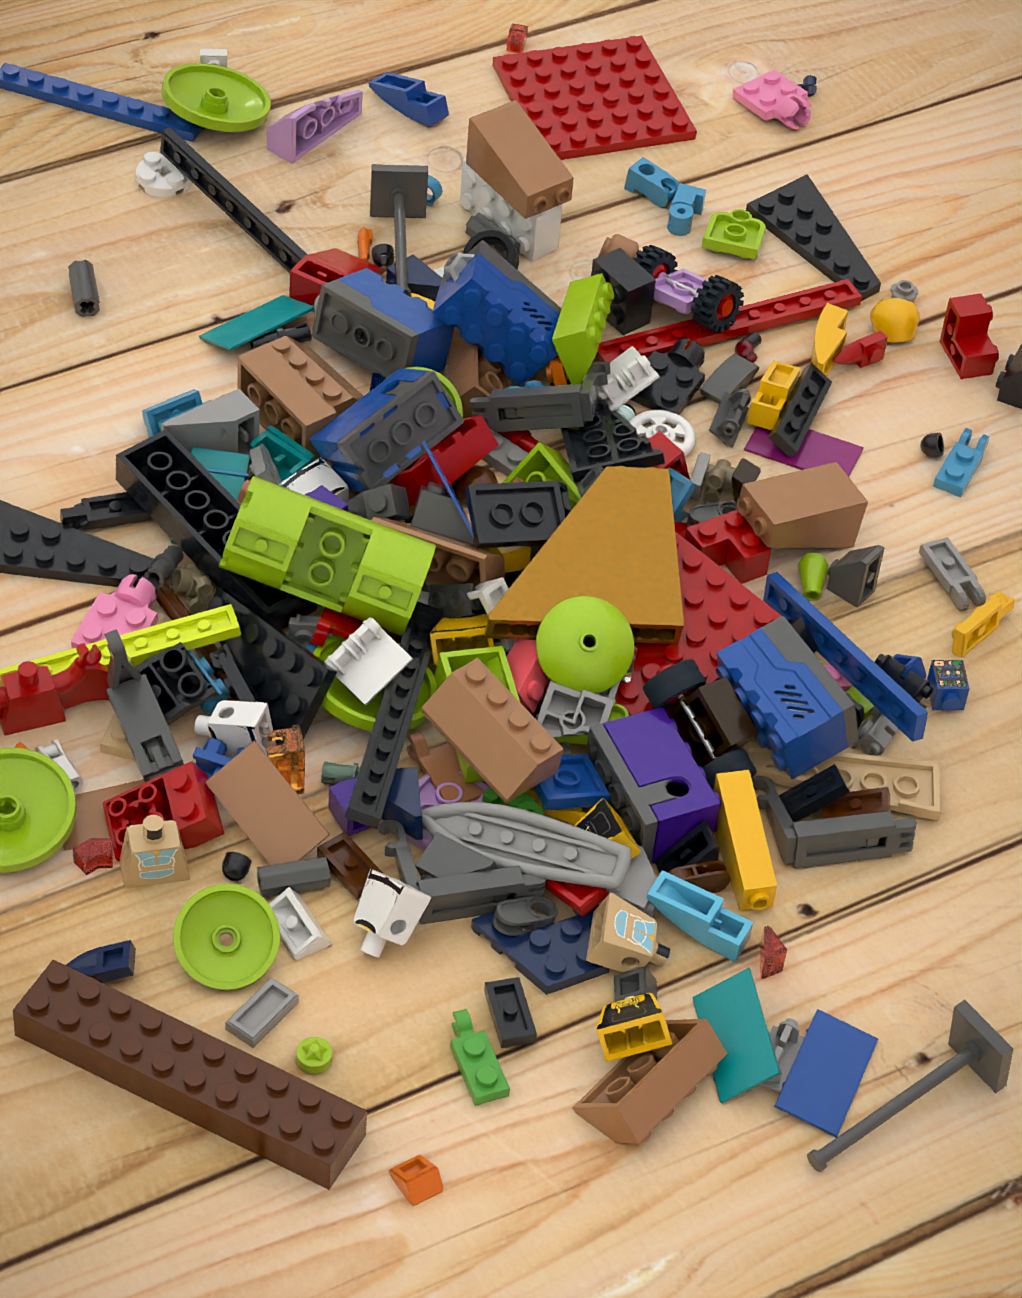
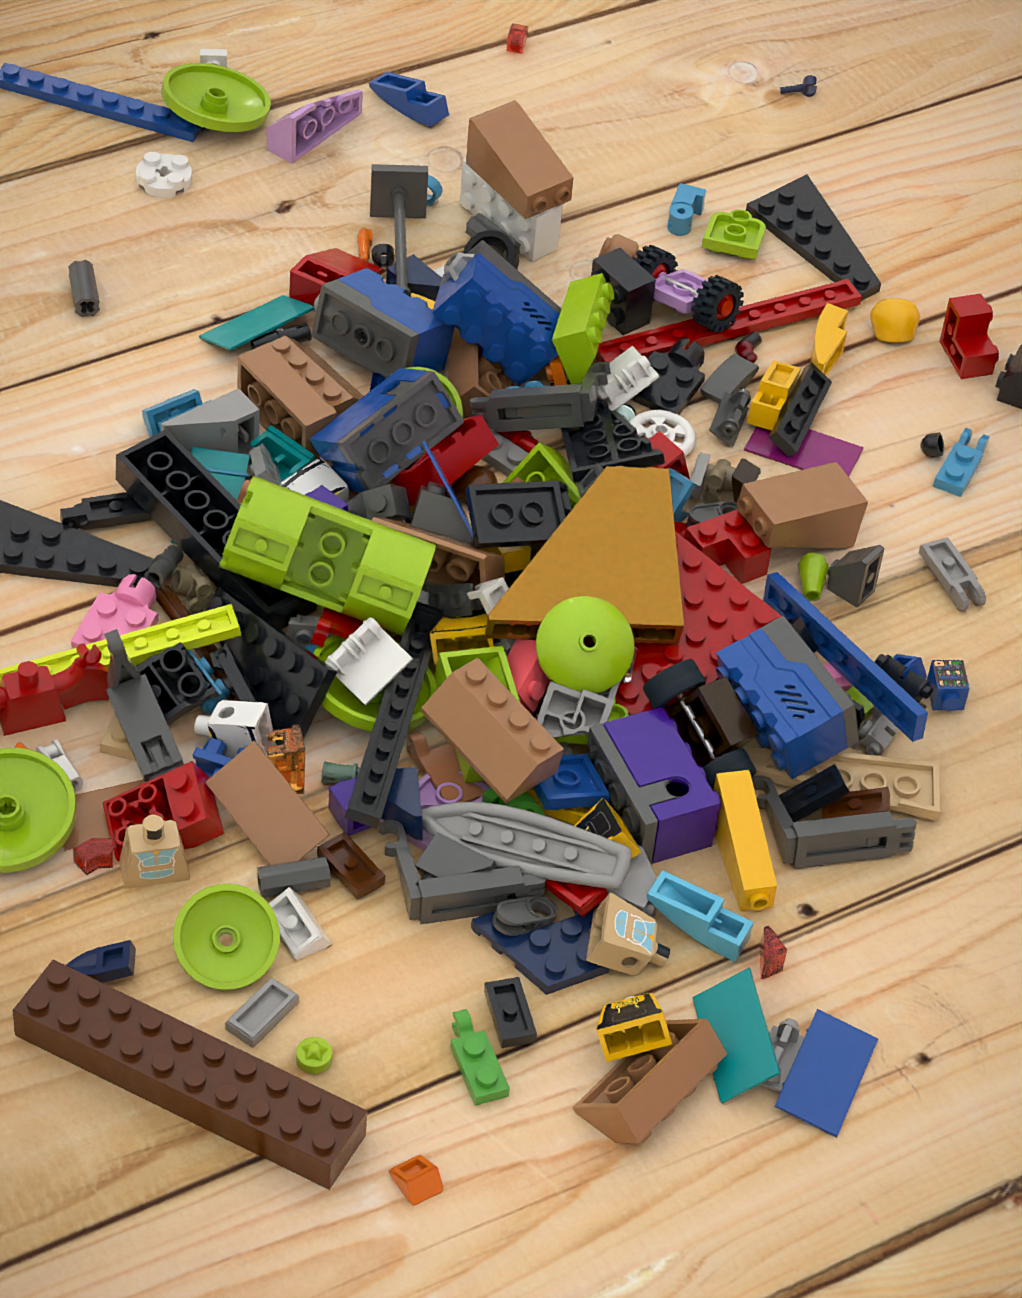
black tile [160,128,308,273] -> none
black hinge [222,852,252,881] -> none
white torso [354,869,431,958] -> none
red plate [492,35,697,160] -> none
dark grey slope [614,966,657,1002] -> none
dark azure leg [624,157,679,207] -> none
black slope [654,821,720,873] -> none
reddish brown piece [667,860,731,893] -> none
bright pink plate [733,70,811,130] -> none
dark grey tile [807,1000,1013,1172] -> none
red plate [833,331,888,368] -> none
light grey plate [890,280,918,302] -> none
yellow hinge [952,591,1015,657] -> none

